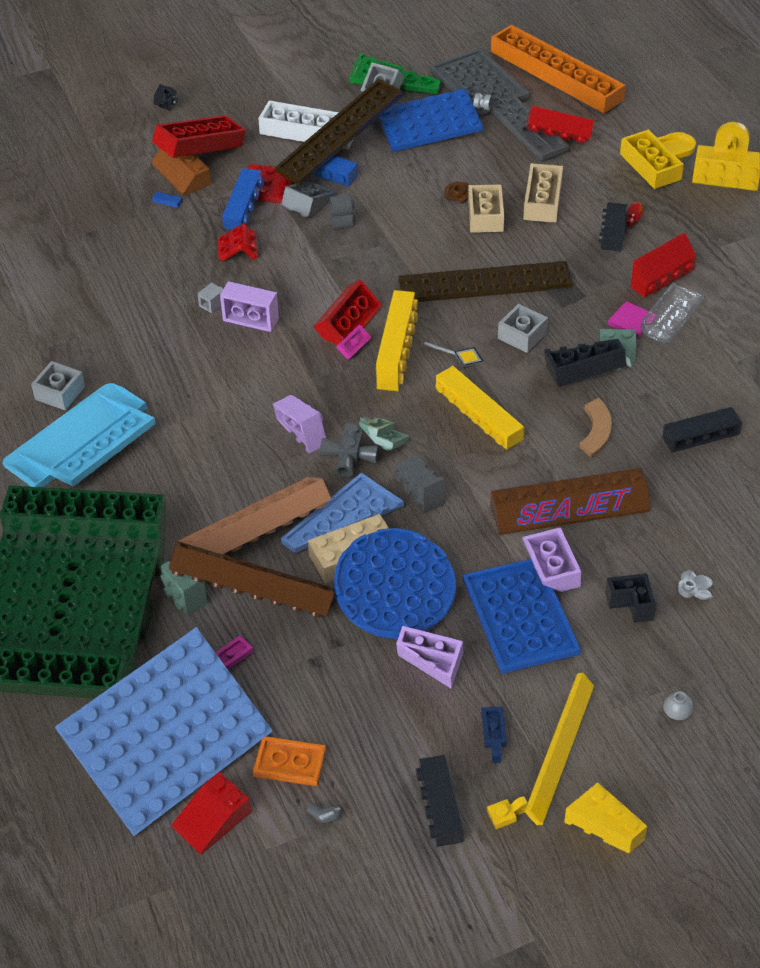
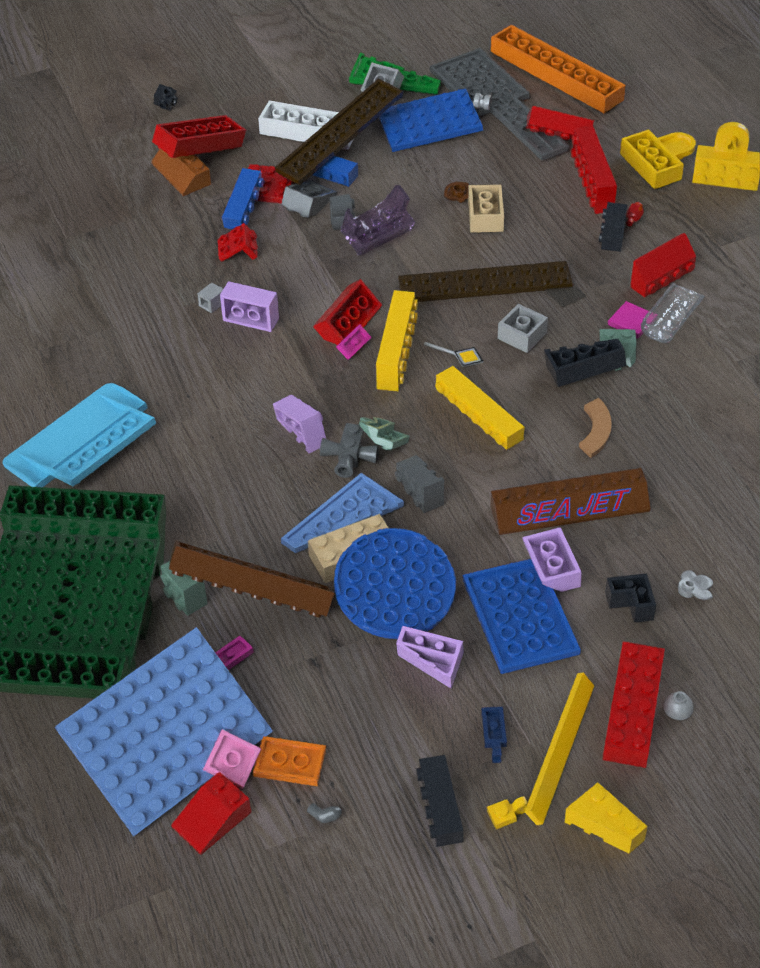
light grey brick [31,361,85,410] -> none
blue piece [152,192,182,208] -> none
nougat brick [174,477,331,555] -> none
tan brick [523,163,563,223] -> none
black brick [662,407,742,453] -> none
none -> bright pink tile [203,729,261,789]
none -> clear purple piece [341,185,415,256]
none -> red brick [571,126,617,214]
none -> red brick [602,641,665,768]

